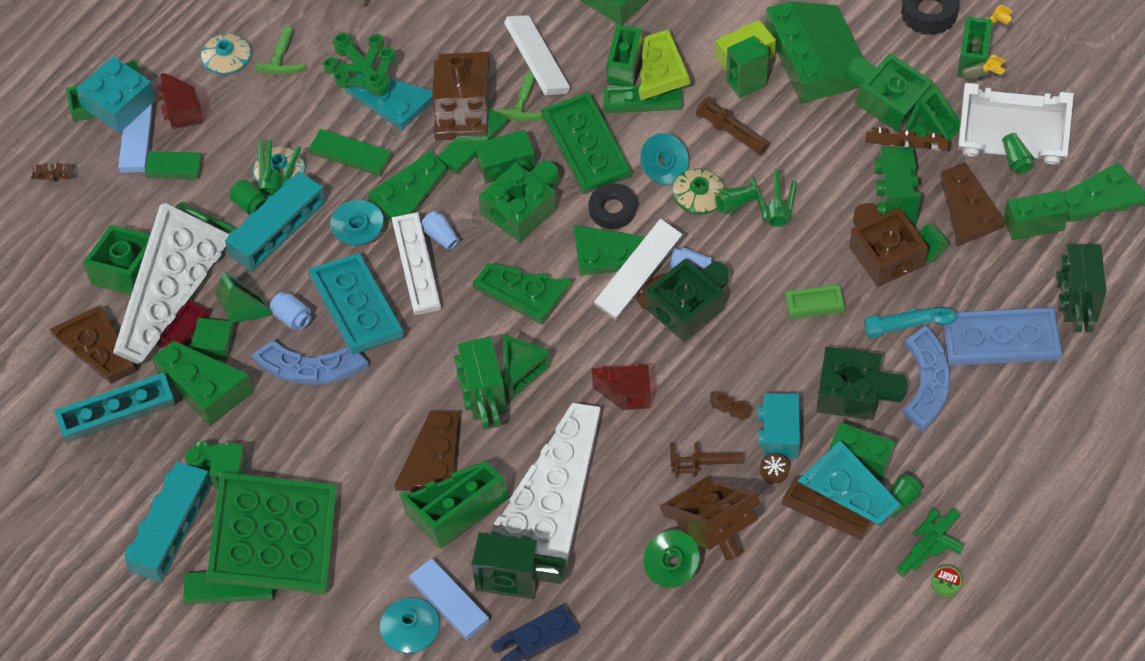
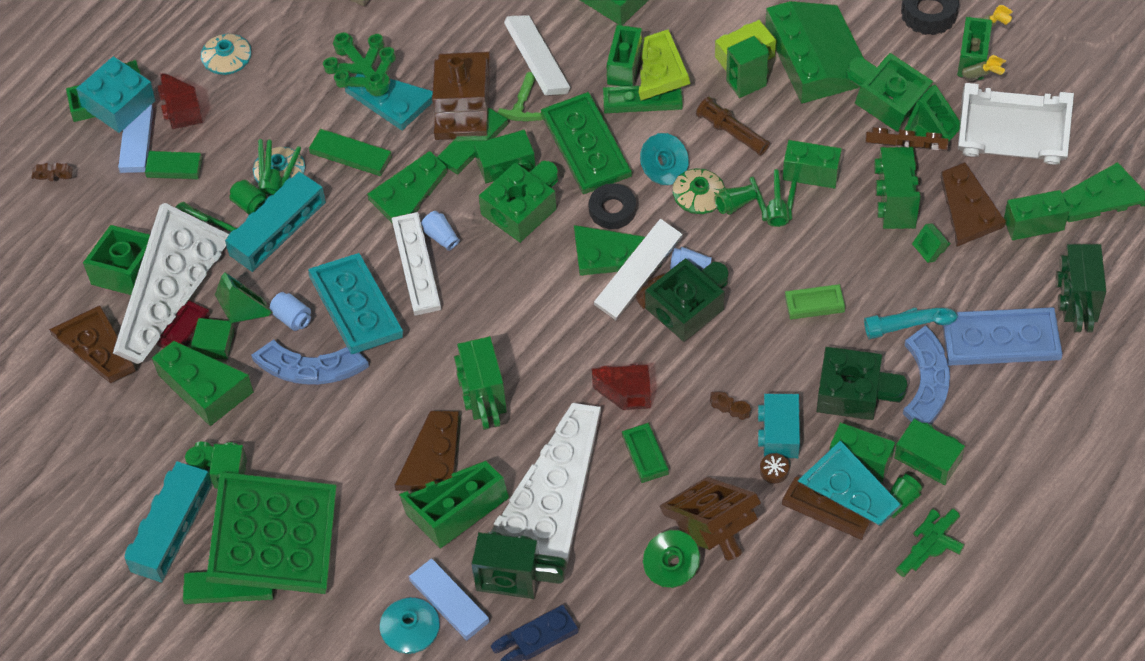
teal brick [54,372,174,443] -> none
bright green piece [255,26,306,74] -> none
teal dish [330,200,384,245] -> none
green wing [473,263,572,325] -> none
green slope [503,334,550,401] -> none
reddish brown piece [670,442,743,478] -> none
reddish brown brick [849,203,928,287] -> none
tile [931,566,962,598] -> none
green cone [1002,133,1035,175] -> none
none -> green tile [622,423,669,483]
none -> green brick [782,140,842,189]
none -> green brick [894,419,965,486]

